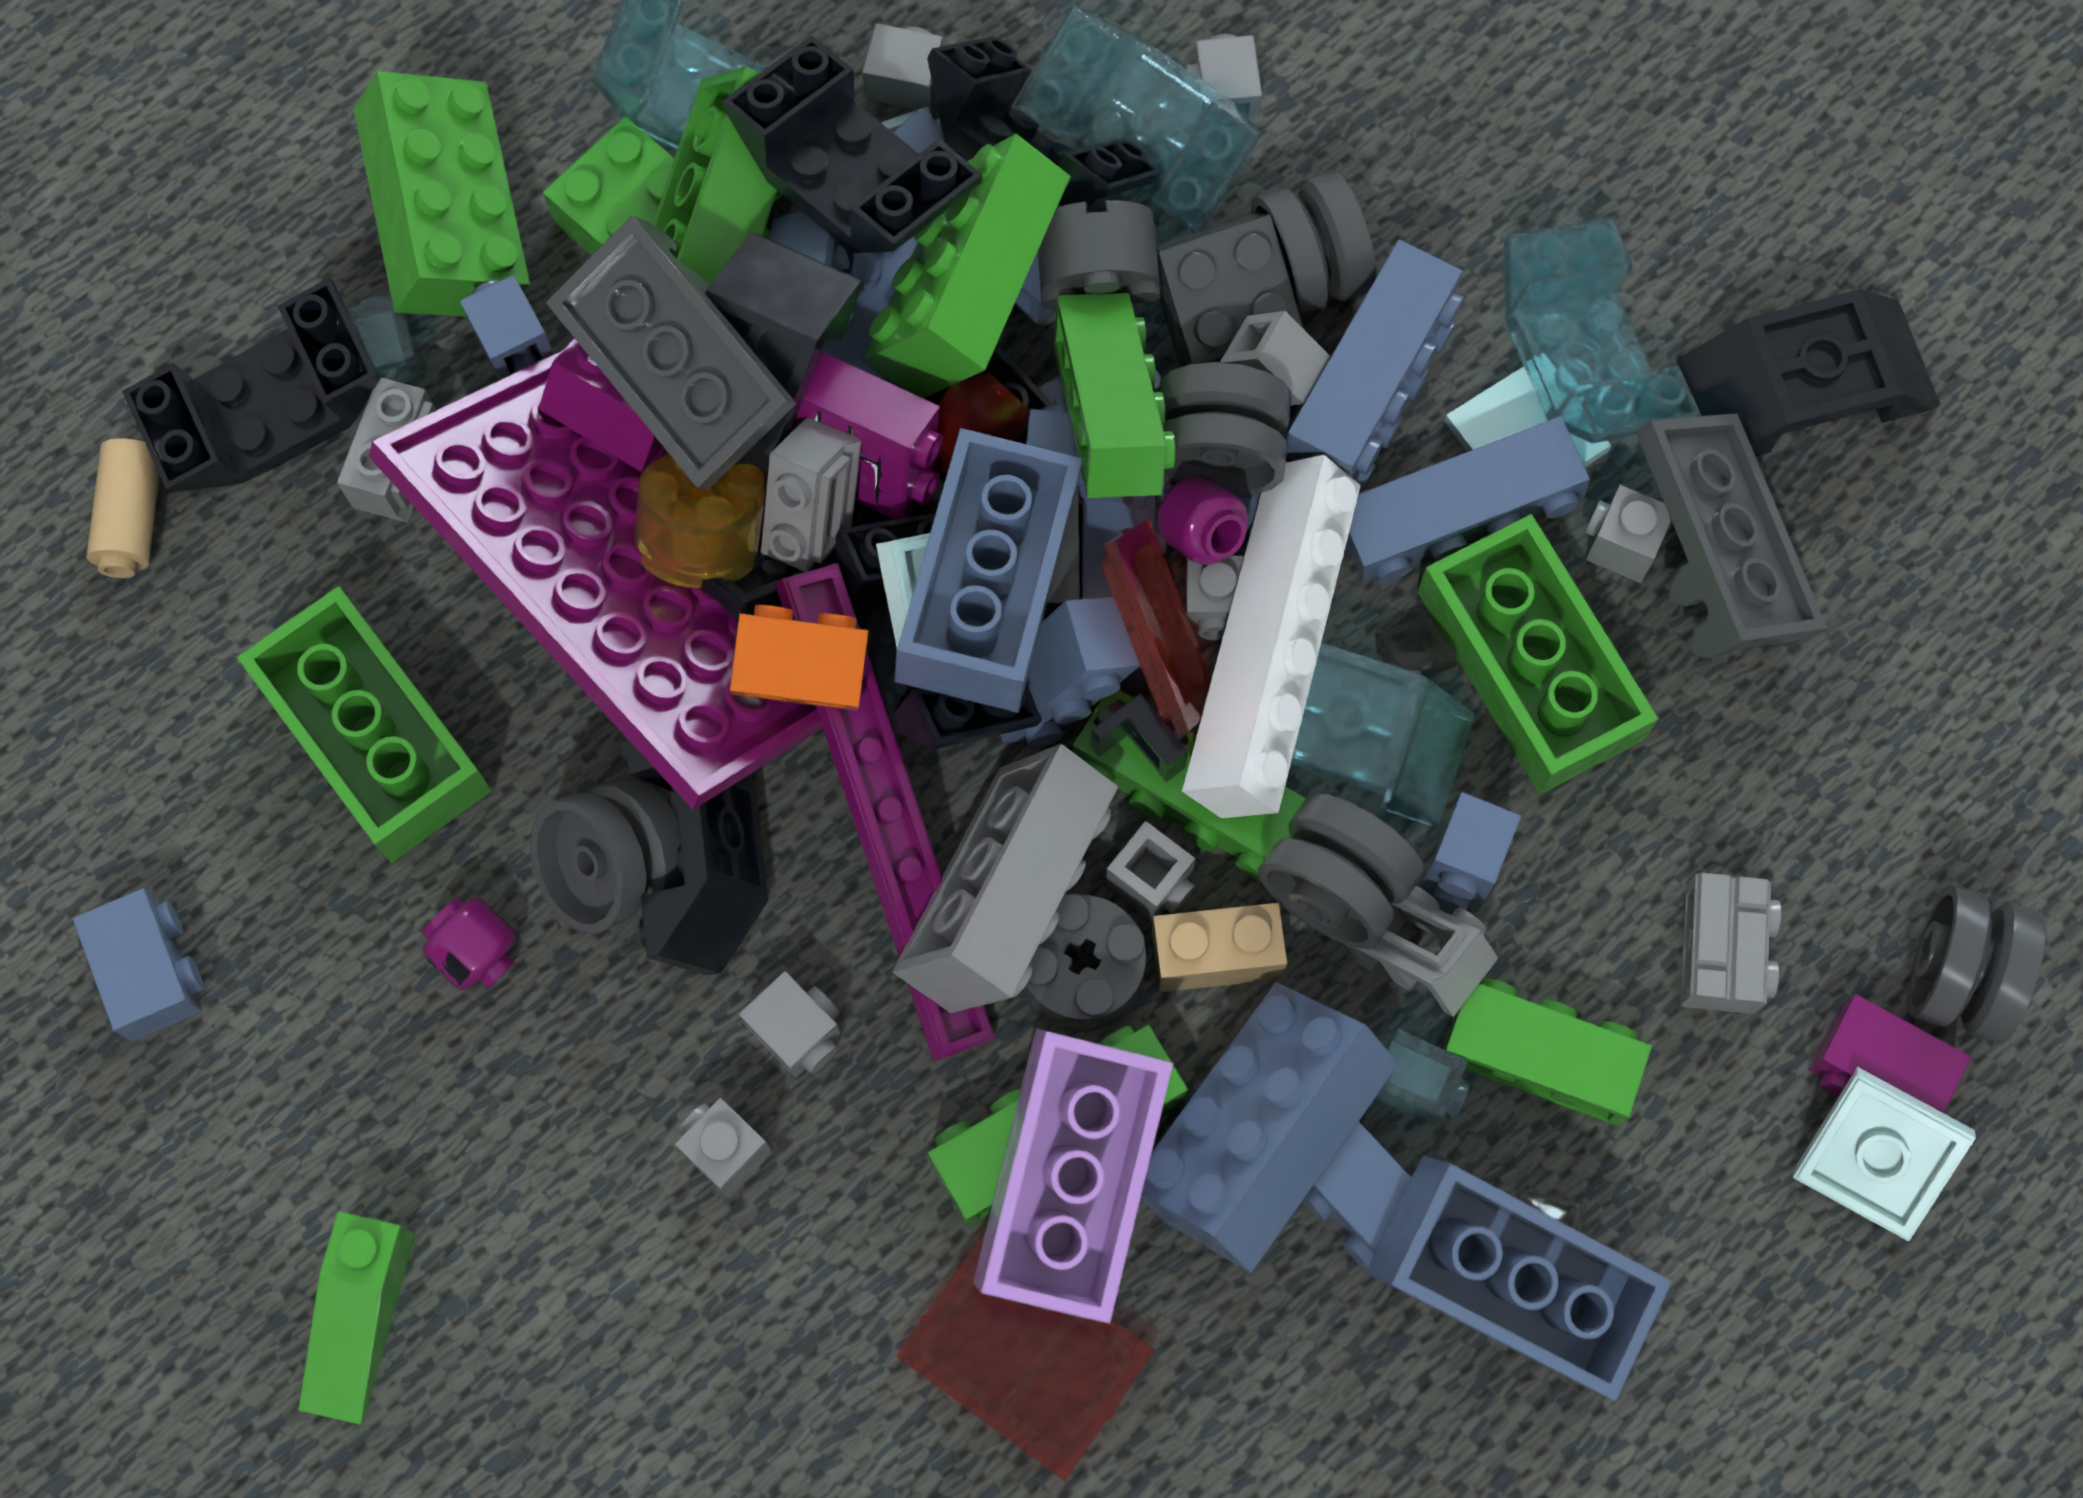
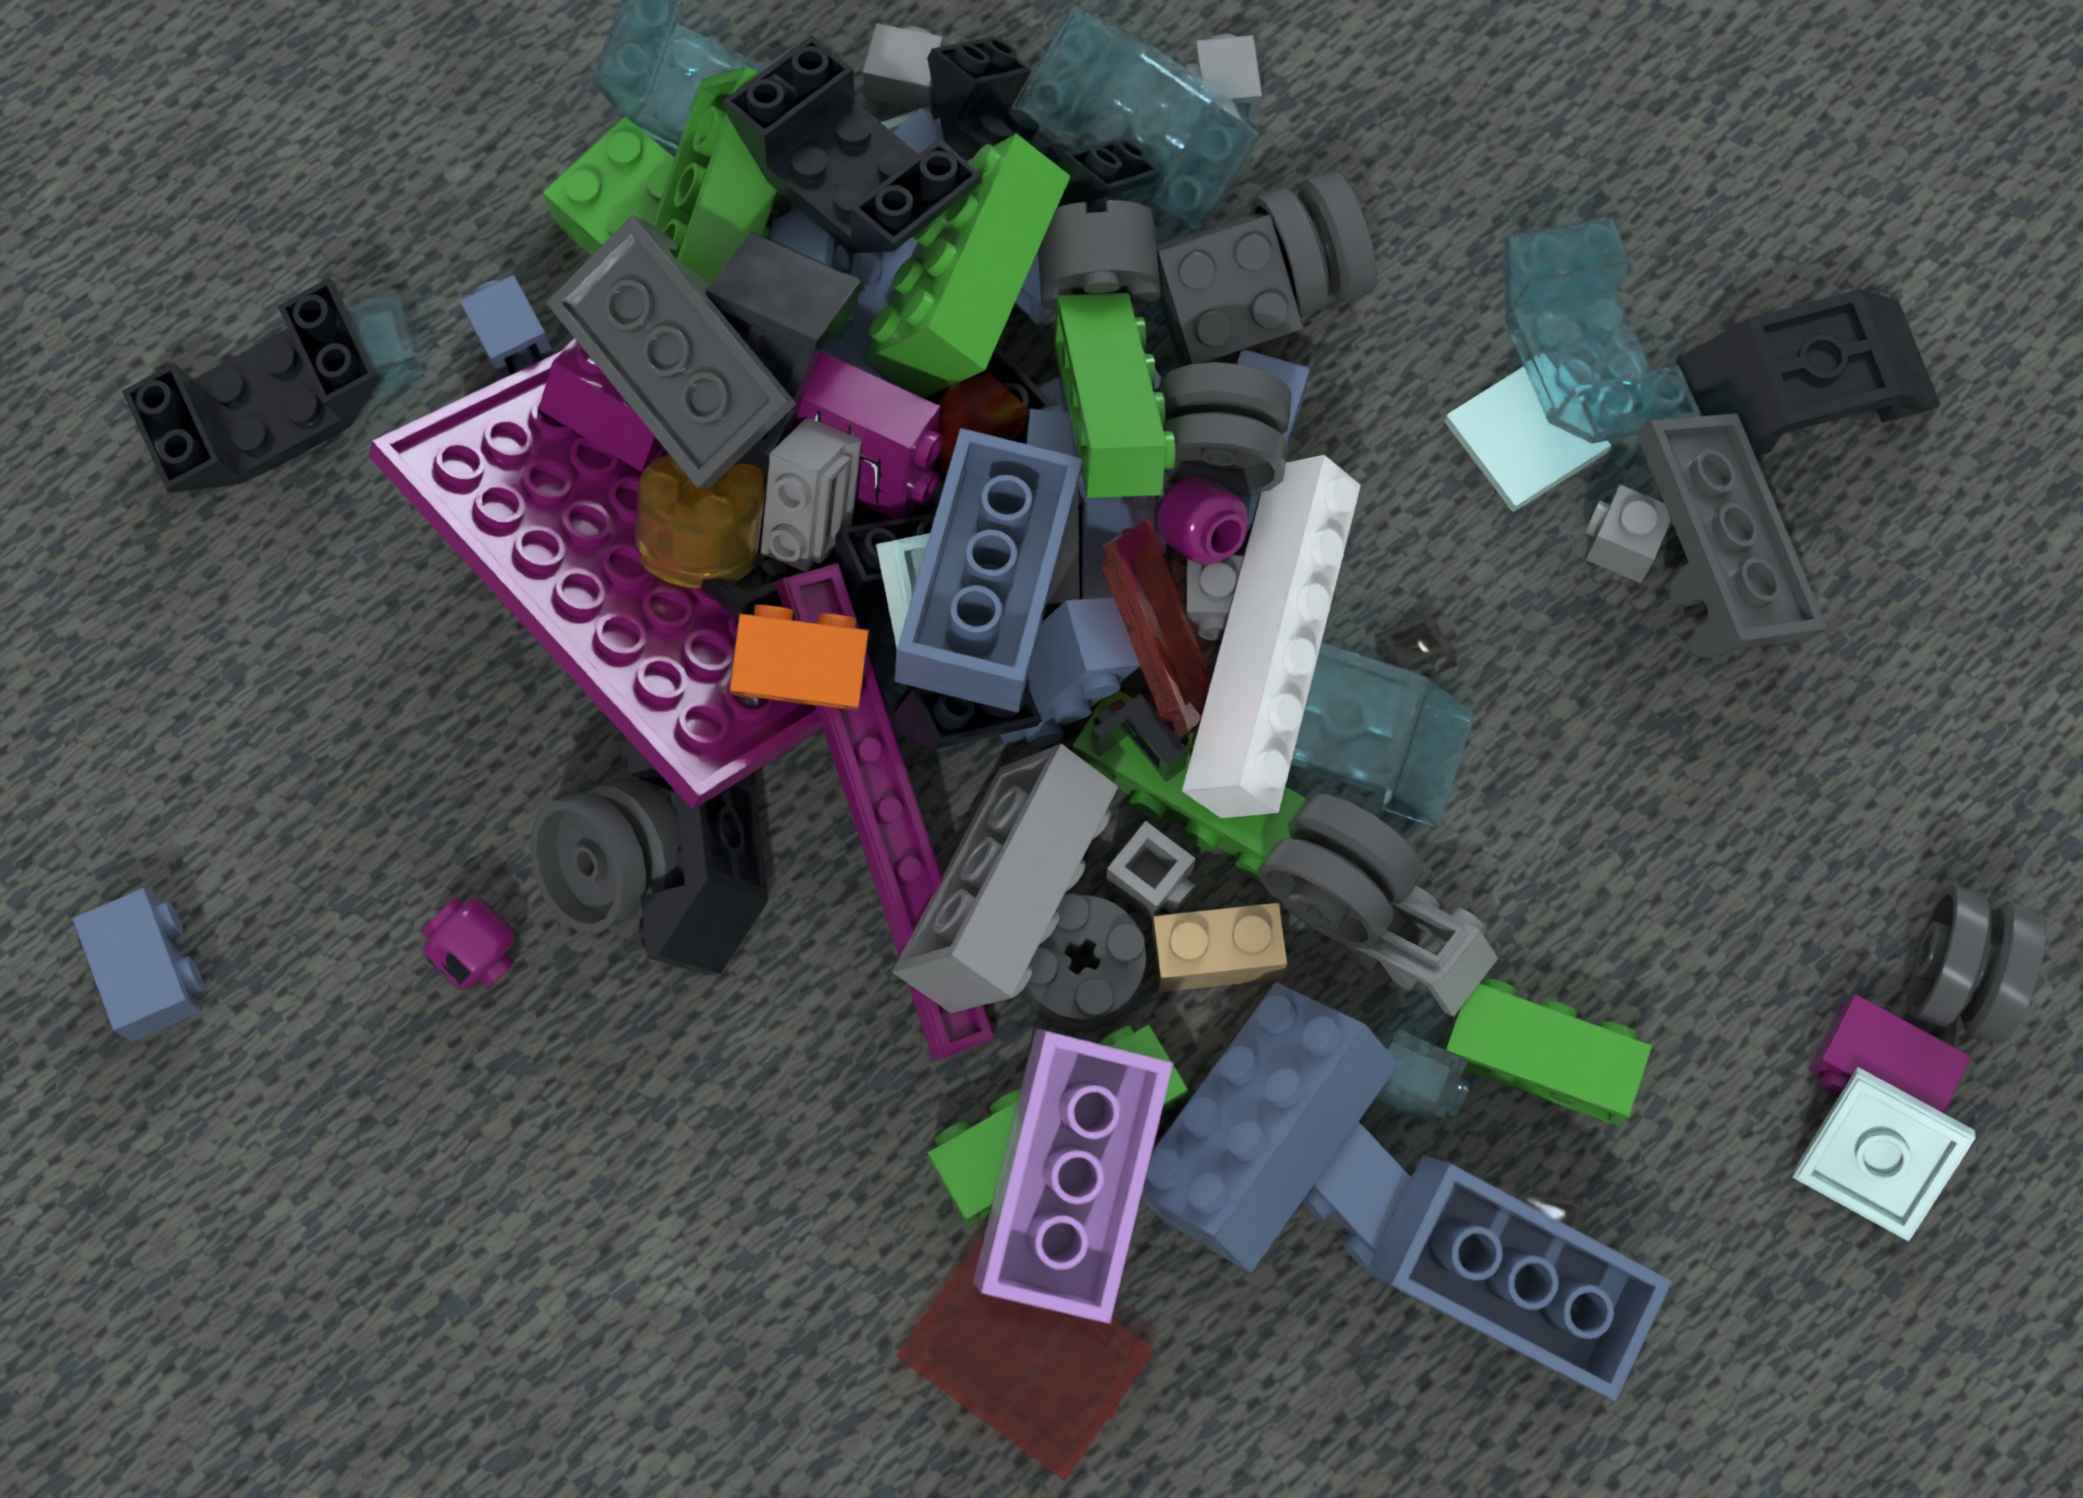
tan brick [86,438,160,578] -> none
bright green brick [237,586,492,863] -> none
bright green slope [298,1211,416,1425] -> none
light grey window [337,377,436,523] -> none
bright green brick [354,71,530,317] -> none
light grey brick [675,1098,773,1198] -> none
light grey brick [739,971,841,1078] -> none
light grey brick [1220,311,1331,405] -> none
sand blue brick [1286,239,1465,494] -> none
sand blue brick [1346,416,1590,583] -> none
bright green brick [1417,514,1658,795] -> none
sand blue brick [1421,792,1521,913] -> none
light grey brick [1680,873,1781,1014] -> none

